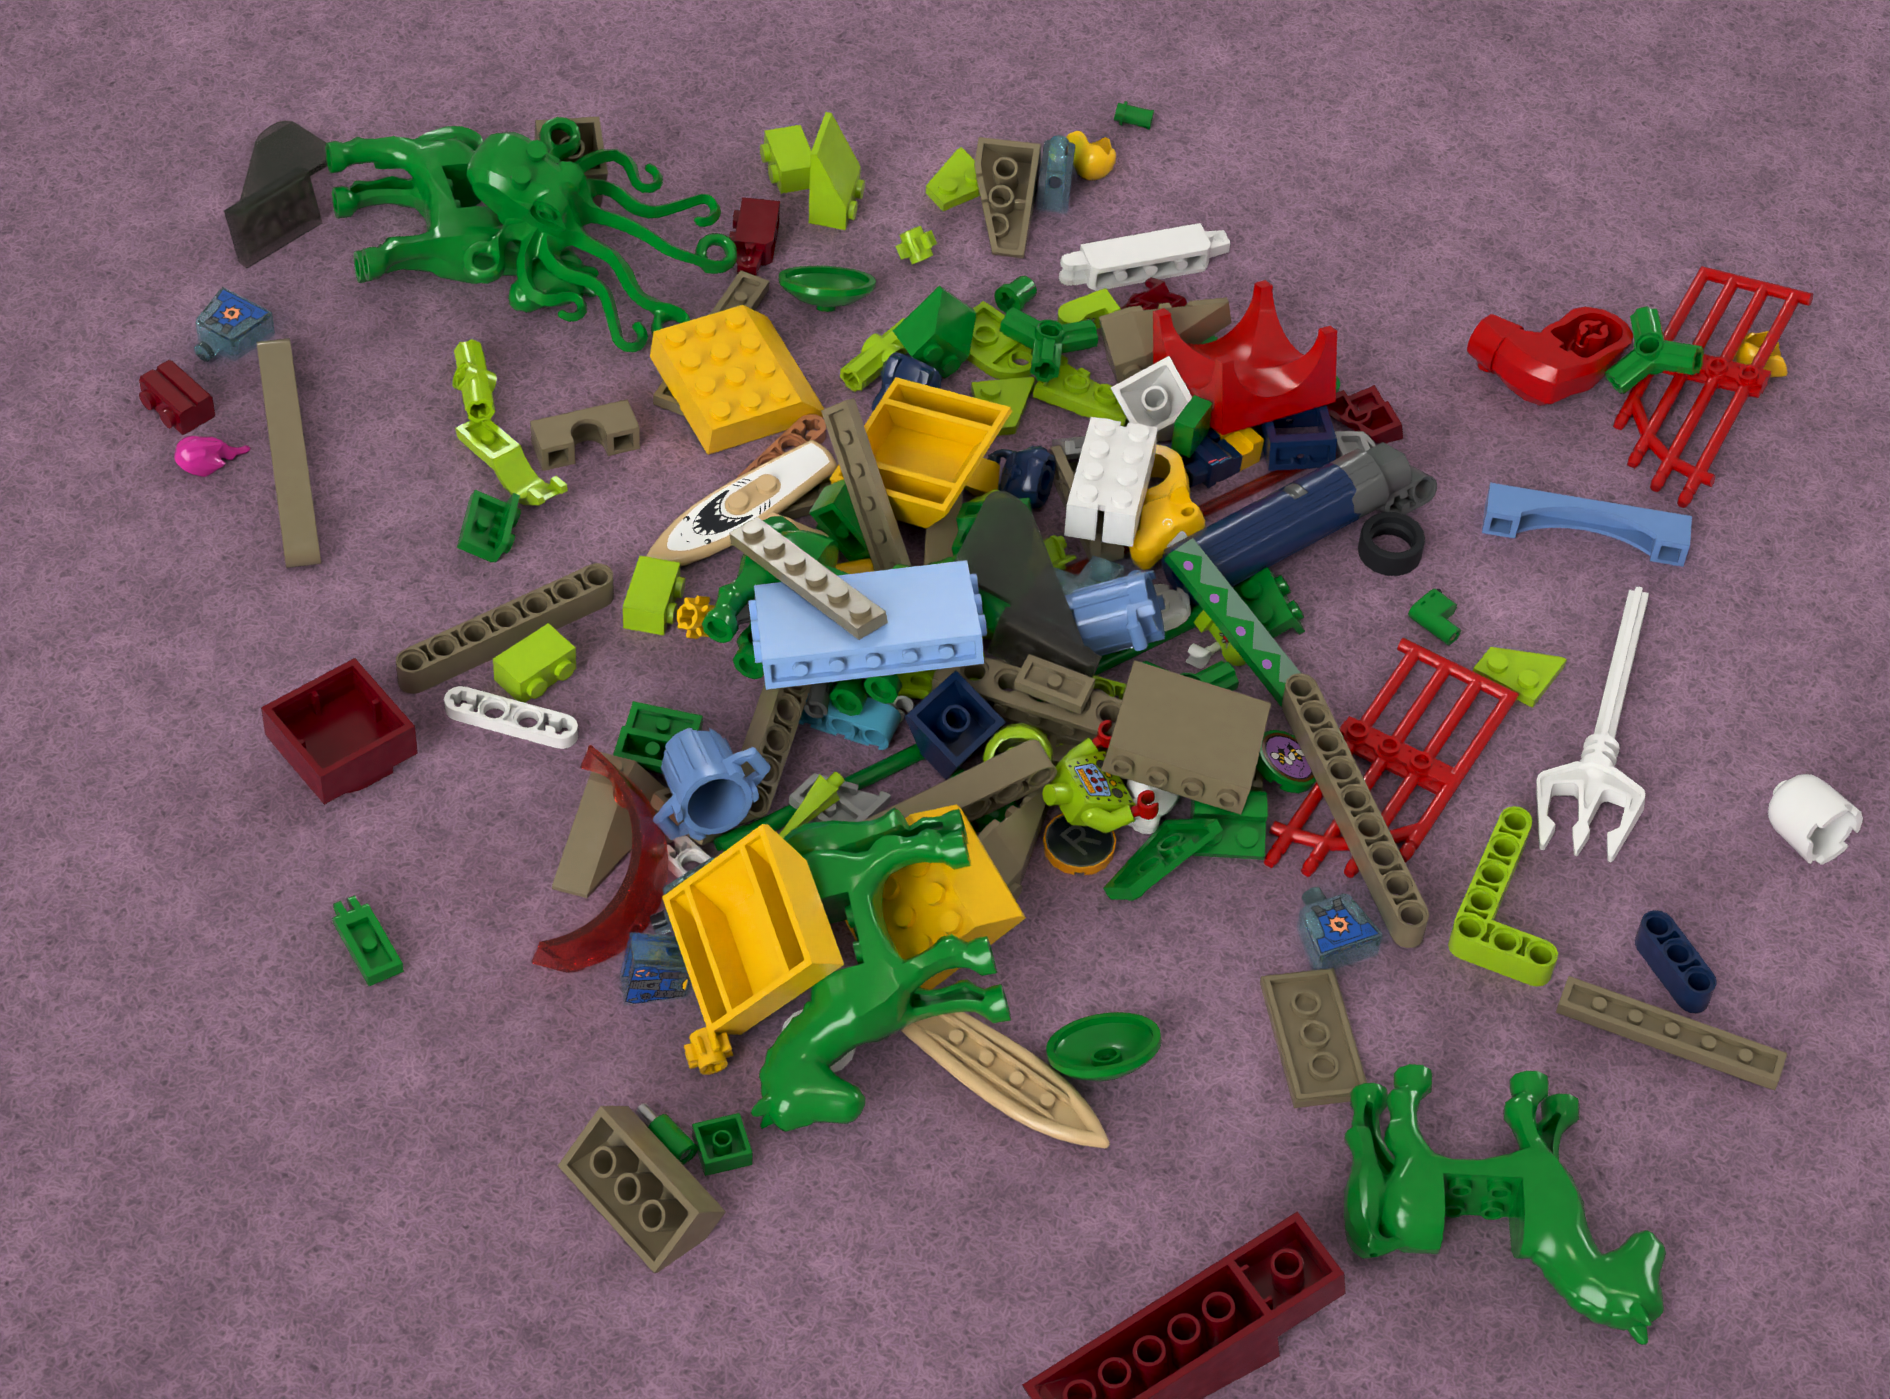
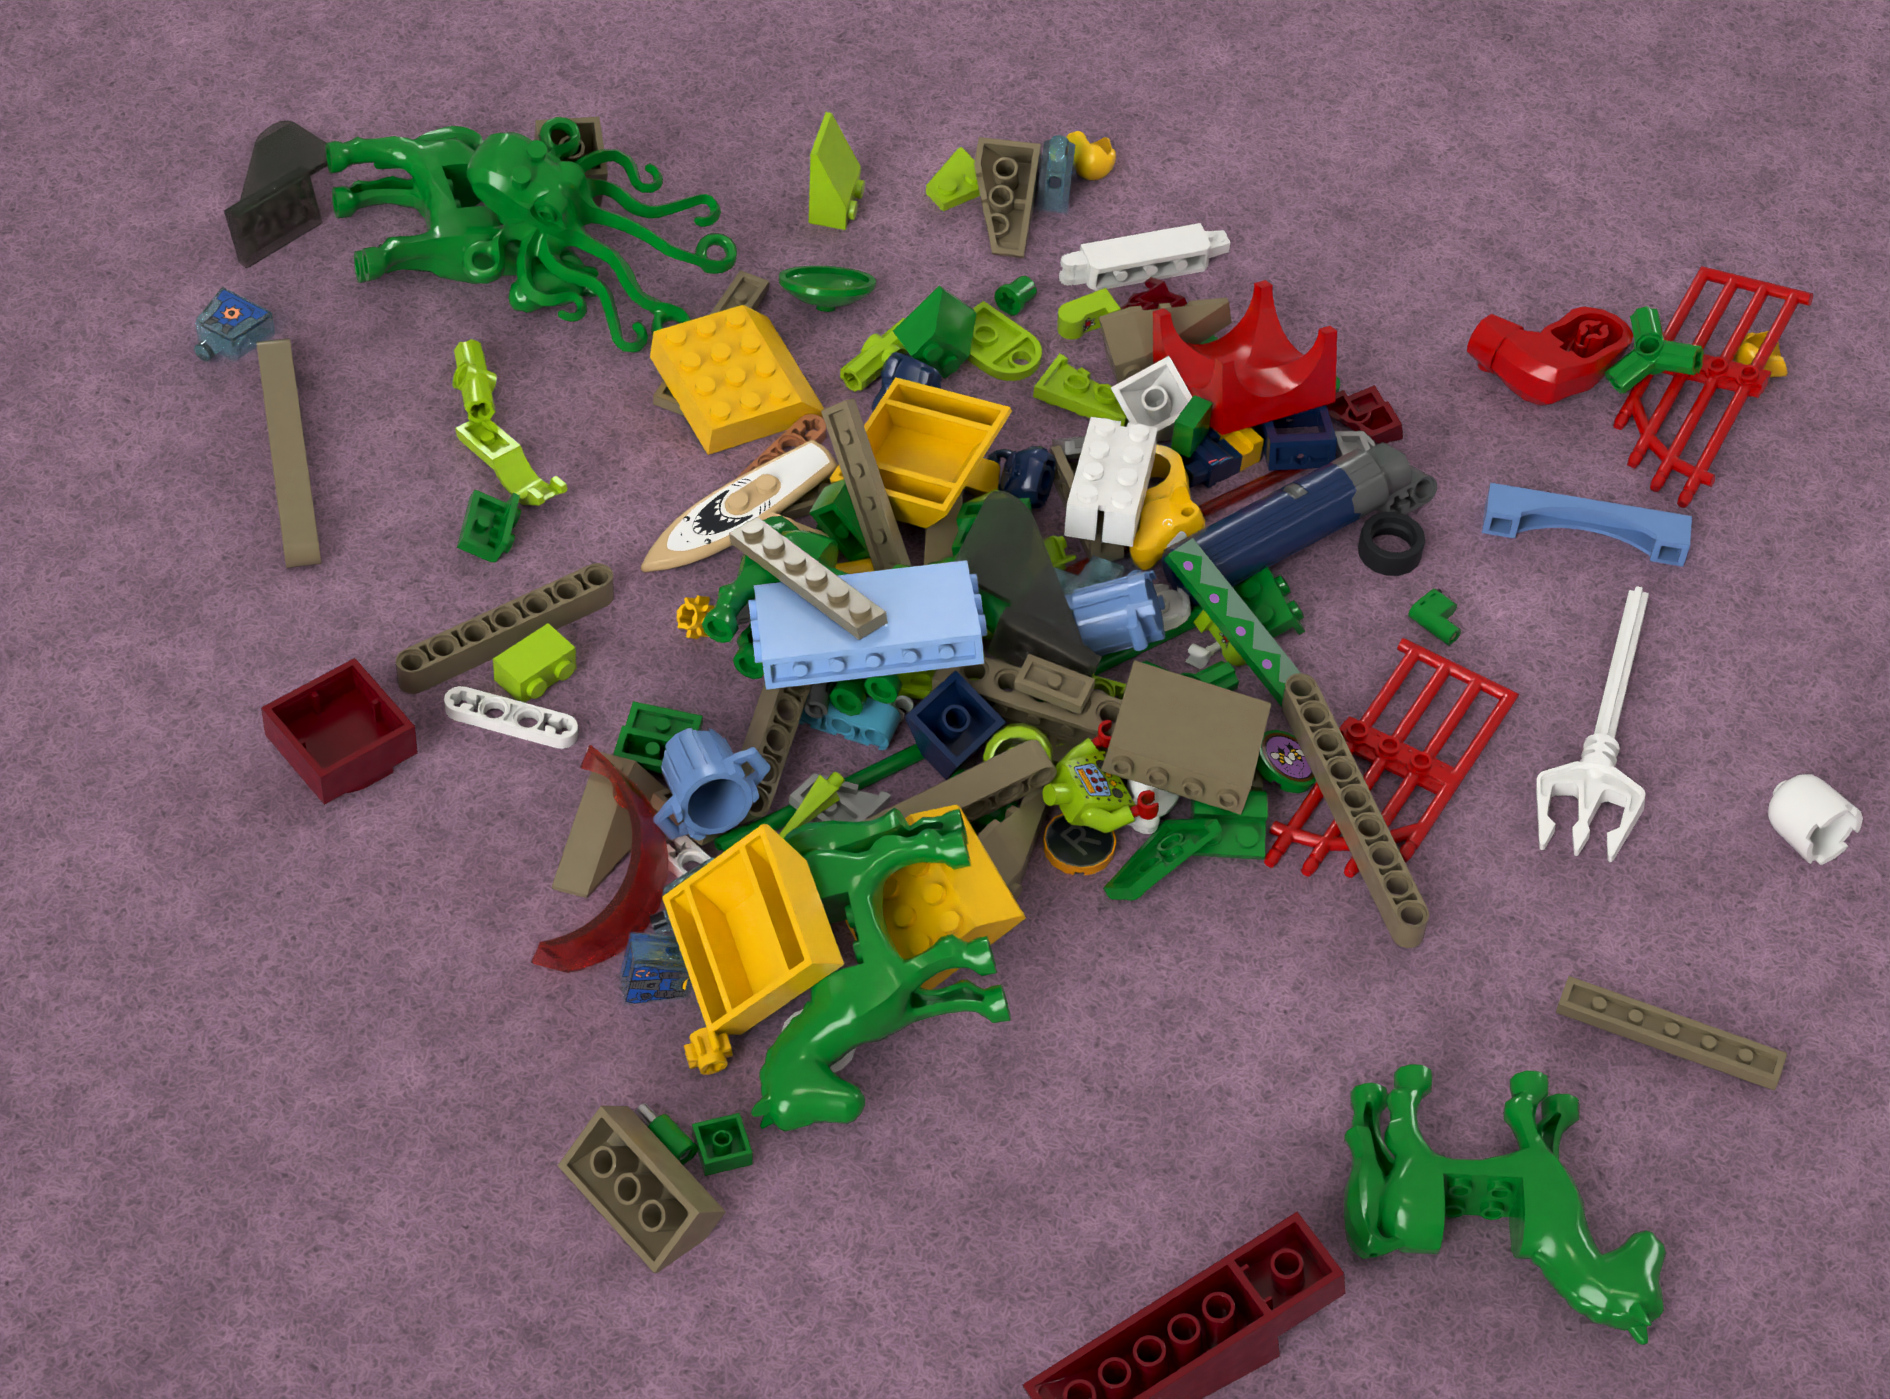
dark red brick [139,359,215,435] -> none
dark pink piece [174,436,250,477] -> none
green hinge [332,895,404,986] -> none
dark tan arch [530,399,640,471] -> none
lime brick [623,555,686,635] -> none
dark red hinge [729,197,780,276] -> none
lime brick [760,125,811,194] -> none
lime gear [895,225,937,264] -> none
tan piece [901,1012,1110,1149] -> none
lime wing [971,377,1035,436] -> none
green piece [999,307,1099,383] -> none
green dish [1046,1012,1162,1081] -> none
green pin [1114,101,1154,130] -> none
dark tan tile [1260,968,1367,1108] -> none
clear light blue torso [1296,887,1383,970] -> none
lime beam [1448,806,1558,987] -> none
lime wing [1473,647,1567,708] -> none
dark blue beam [1635,910,1717,1013] -> none

